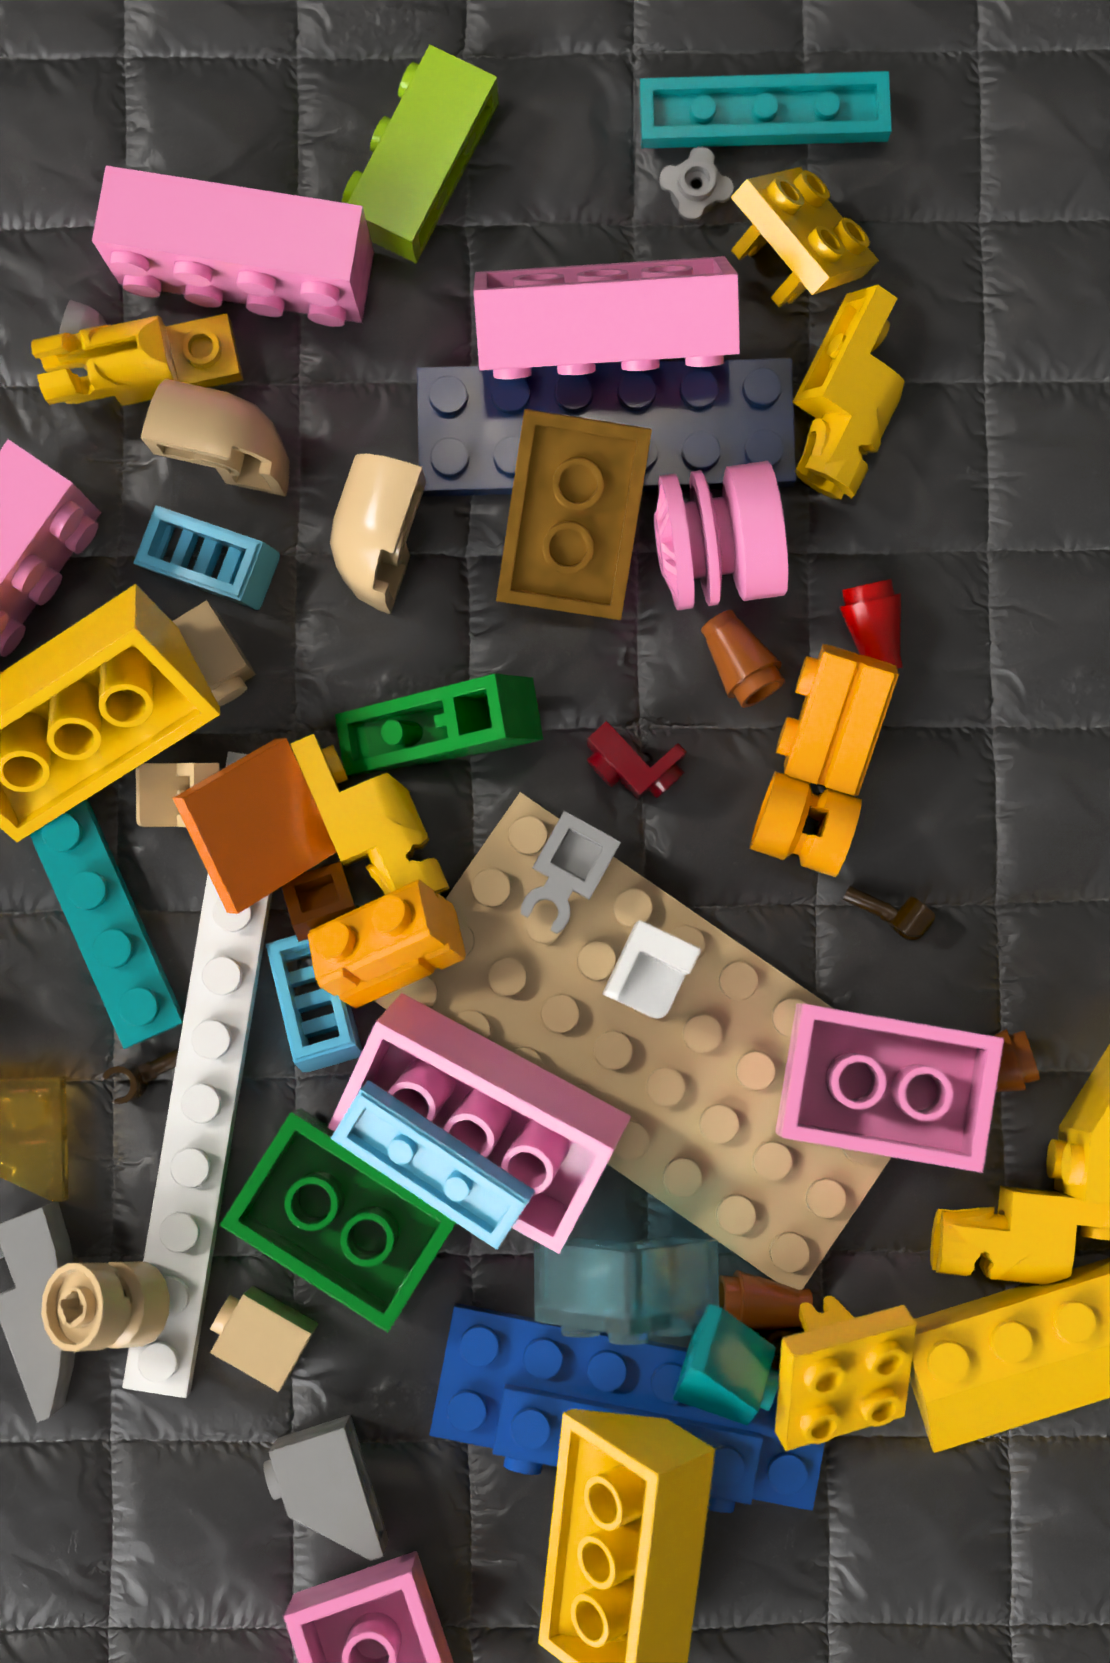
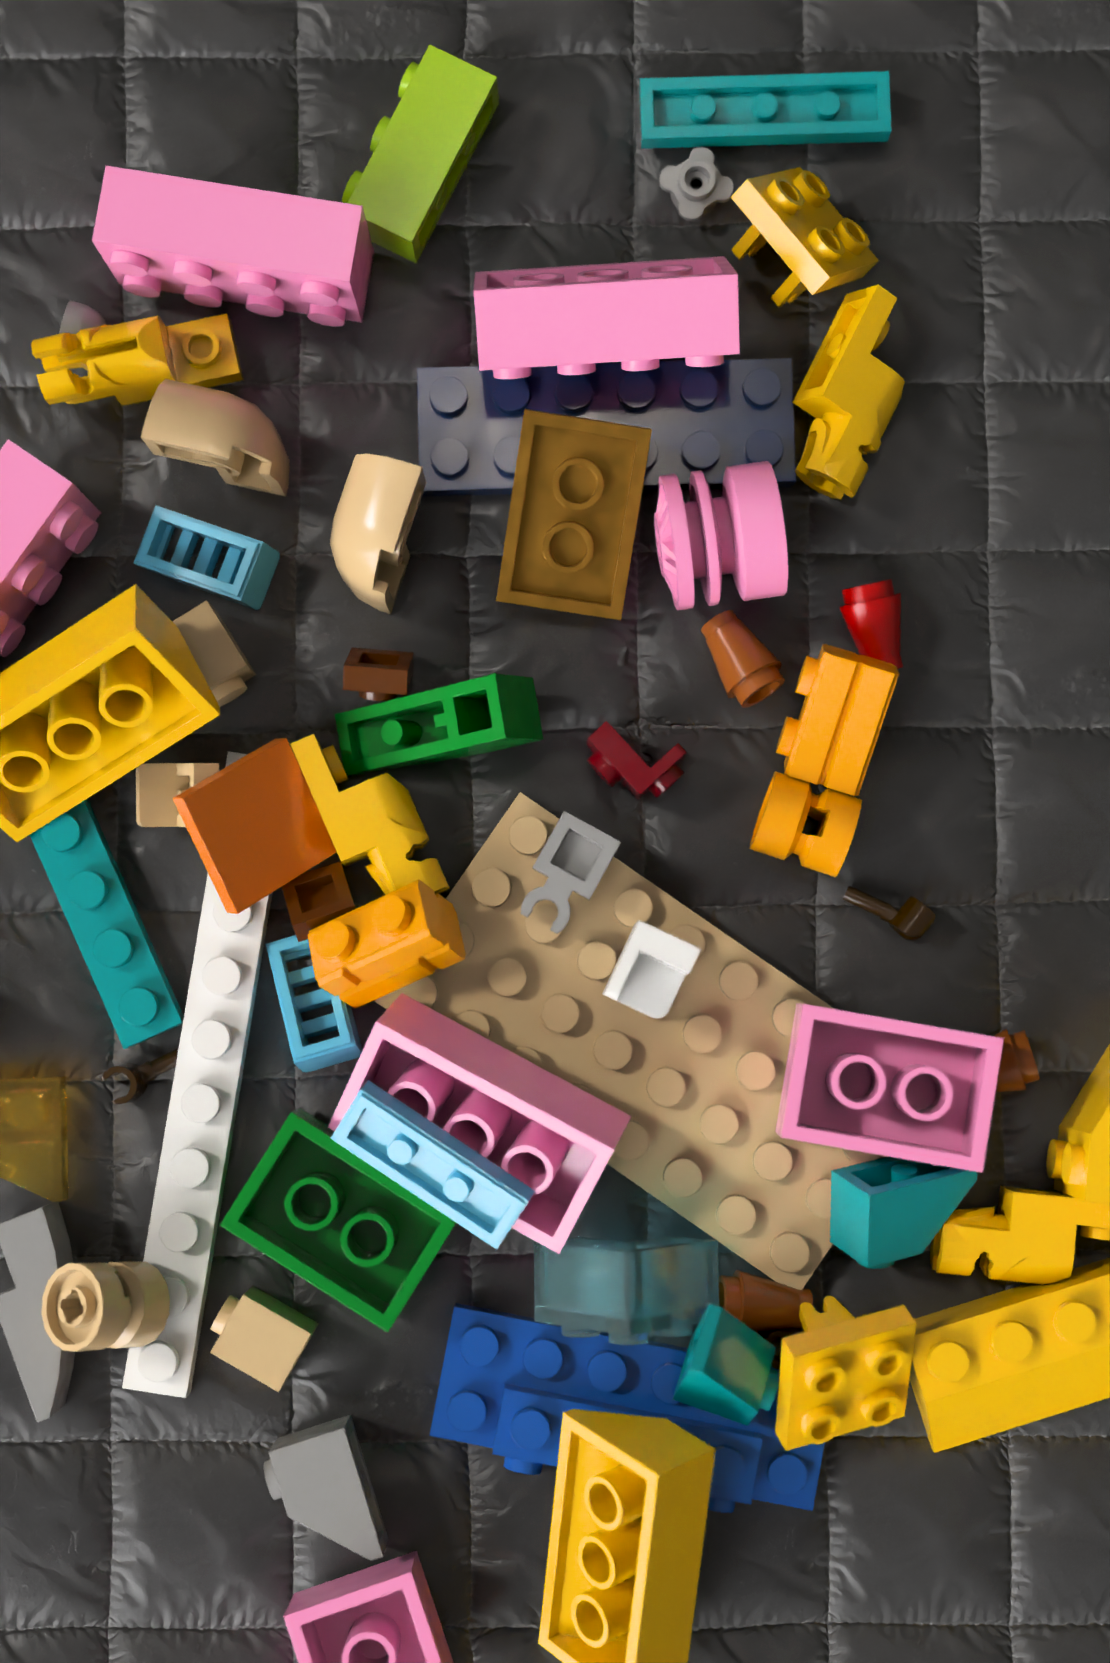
none -> reddish brown plate [343,647,414,701]
none -> teal slope [830,1156,977,1269]

